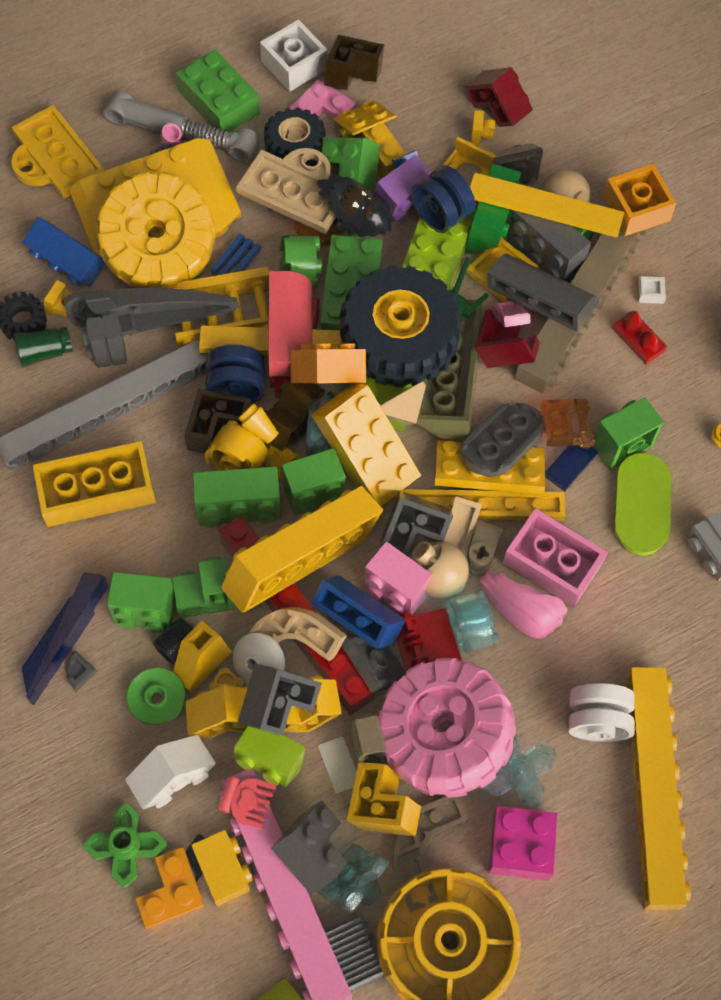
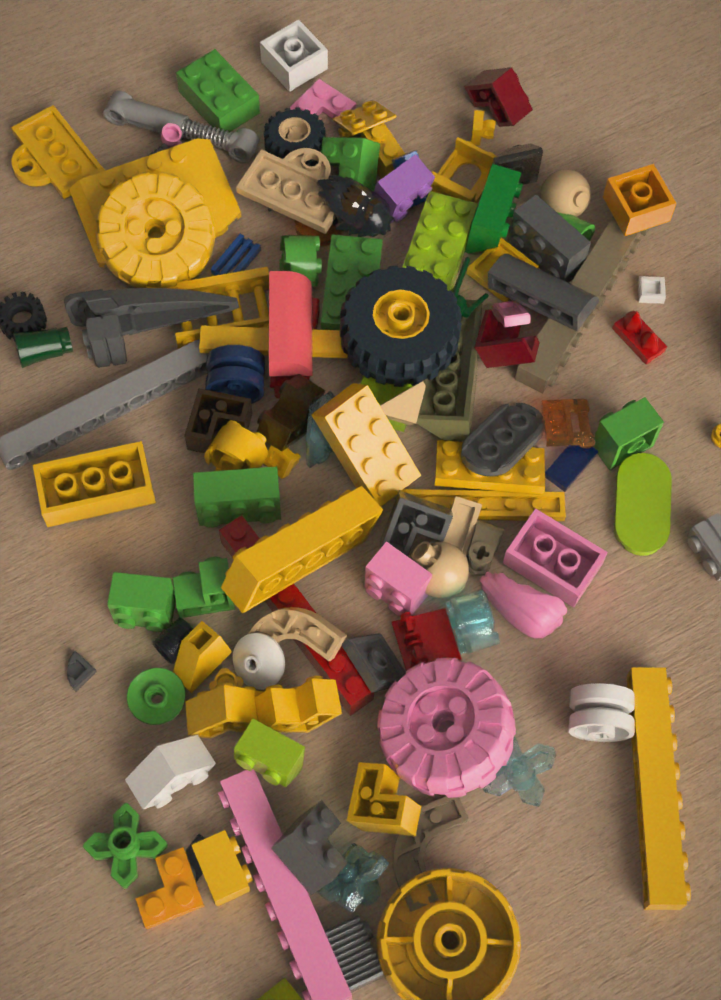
blue brick [22,216,105,287] -> none
clear blue wedge [22,572,109,705] -> none
yellow tile [44,280,73,317] -> none
coral piece [218,776,277,830] -> none
yellow cone [238,403,279,444] -> none
dark grey brick [238,663,322,736] -> none
bright green brick [282,448,346,516] -> none
light orange brick [291,344,366,383] -> none
blue brick [311,575,406,649] -> none
white sticker [318,737,357,793] -> none
dark brown brick [324,34,384,90] -> none
dark tan brick [350,713,387,764] -> none
dark blue wheel [411,165,476,233] -> none
yellow tile [470,173,624,238] -> none
dark pink brick [489,806,557,881] -> none

